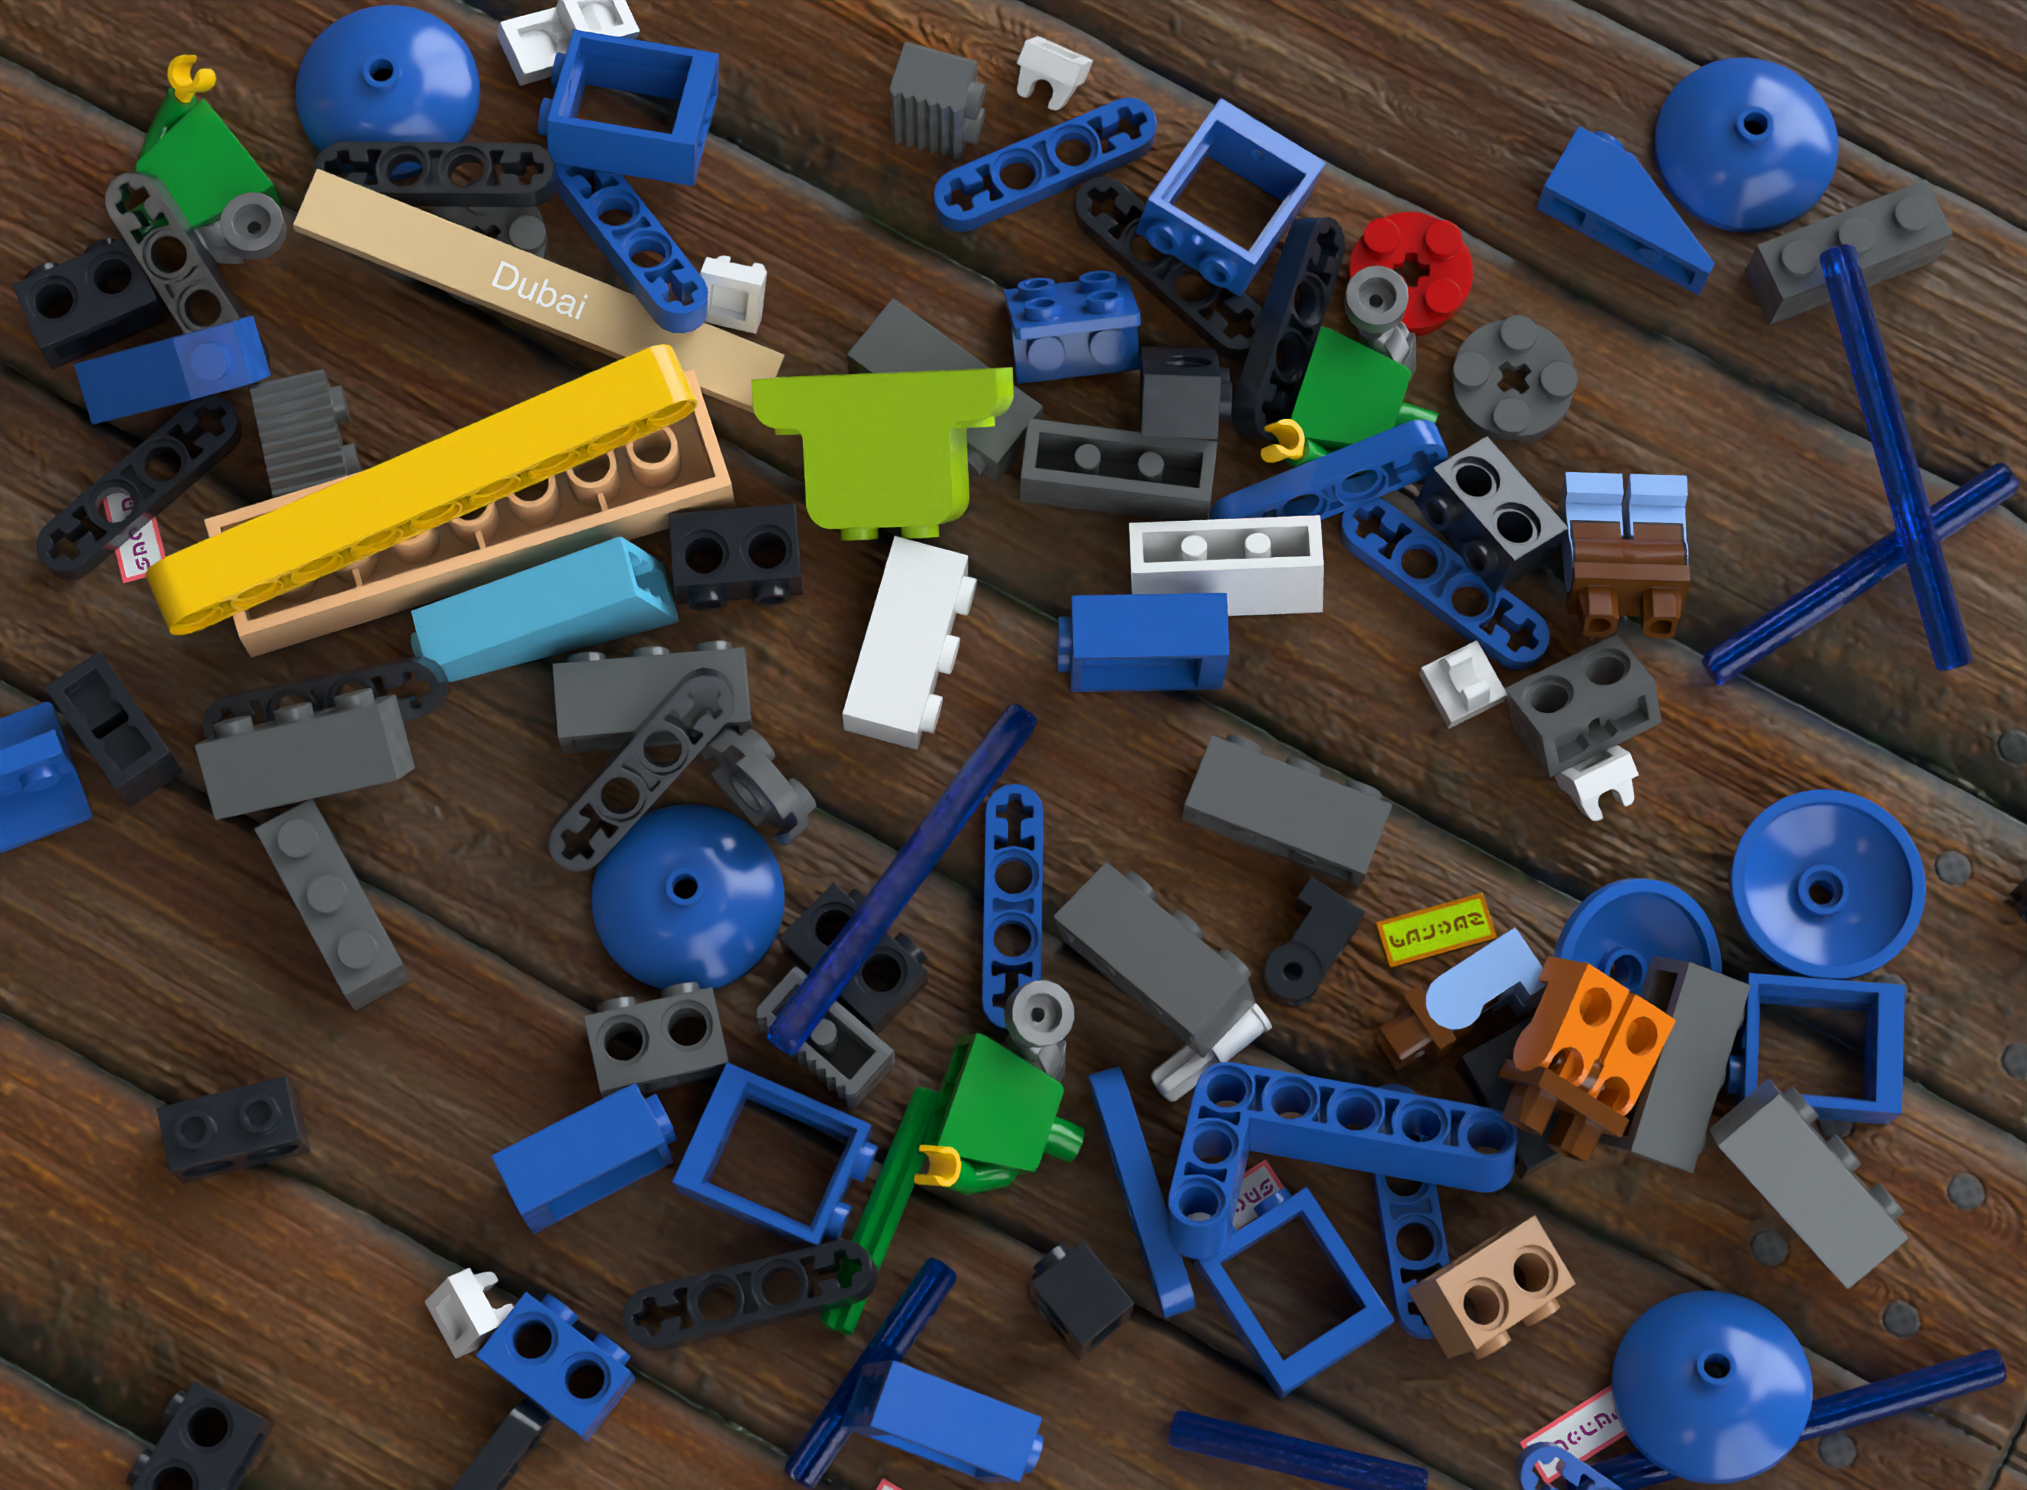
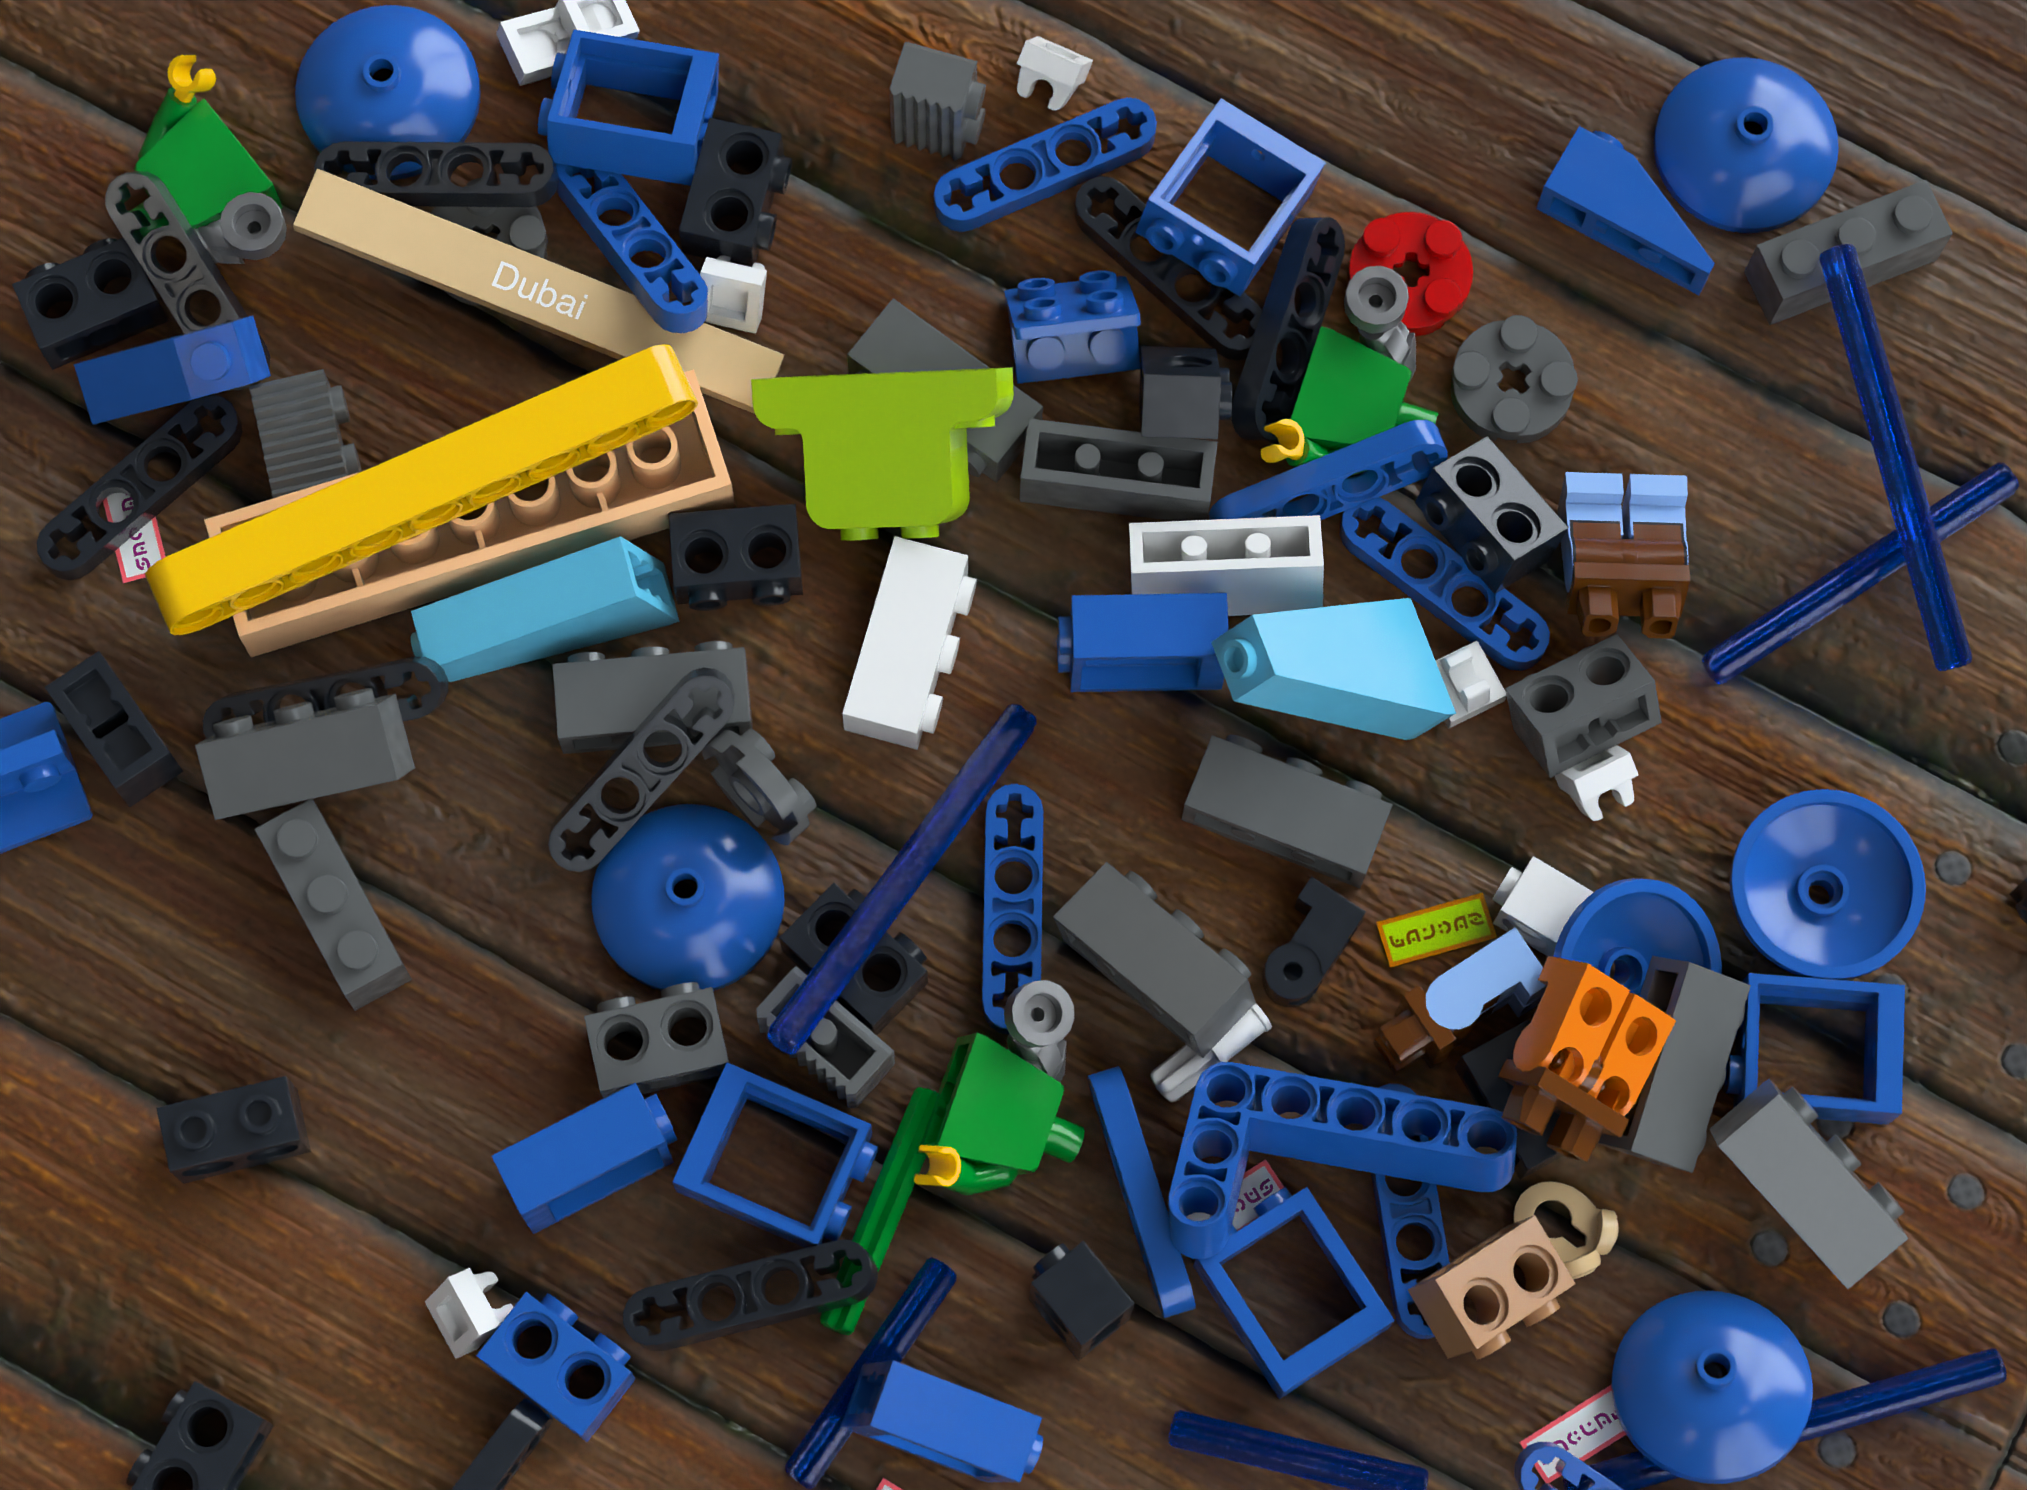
none -> black brick [679,118,792,267]
none -> medium azure slope [1211,598,1456,740]
none -> white brick [1492,856,1594,957]
none -> tan piece [1513,1181,1619,1280]

